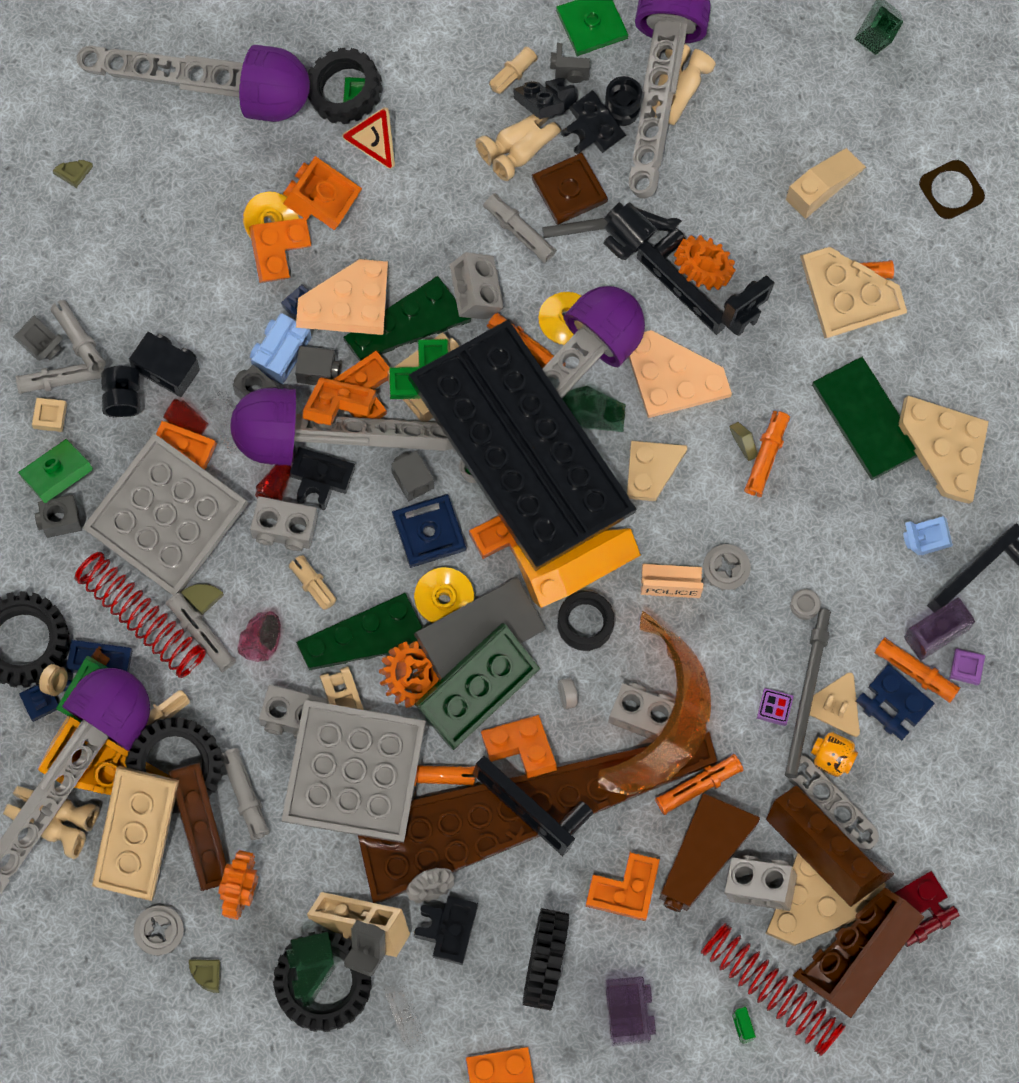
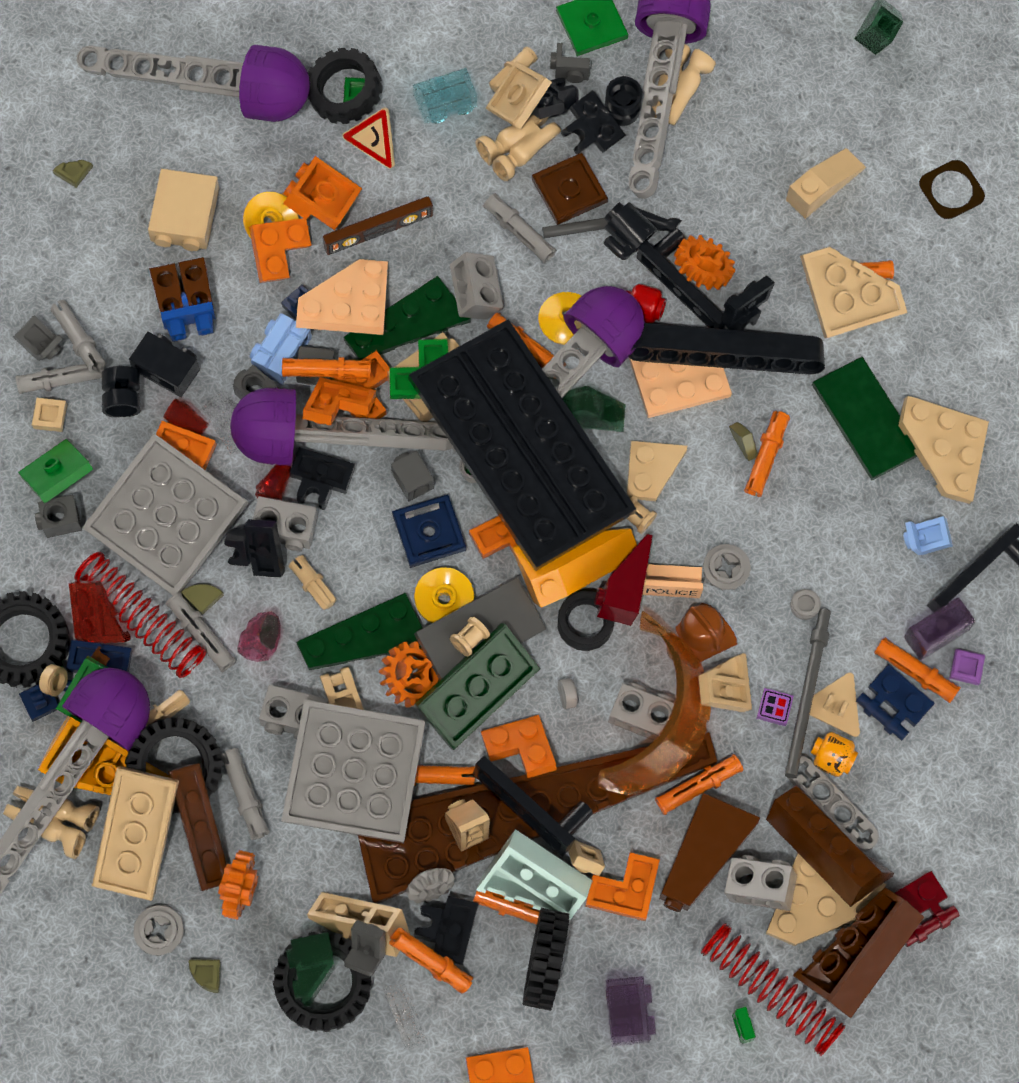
none -> clear red wing [68,581,131,643]
none -> tan brick [148,169,219,251]
none -> hips [149,257,216,342]
none -> black plate [224,519,285,578]
none -> orange pin [282,357,371,381]
none -> reddish brown tile [323,196,433,255]
none -> orange pin [389,928,473,994]
none -> clear light blue brick [413,68,477,124]
none -> tan slope [445,799,490,852]
none -> tan bush [450,617,490,657]
none -> orange pin [473,891,540,924]
none -> light aqua wedge [476,829,592,920]
none -> tan tile [486,61,552,130]
none -> tan plate [569,840,605,876]
none -> dark red slope [594,534,653,626]
none -> red head [626,284,666,323]
none -> tan bush [626,495,657,534]
none -> black beam [628,323,825,375]
none -> dark orange piece [676,603,737,662]
none -> tan wing [698,653,752,712]

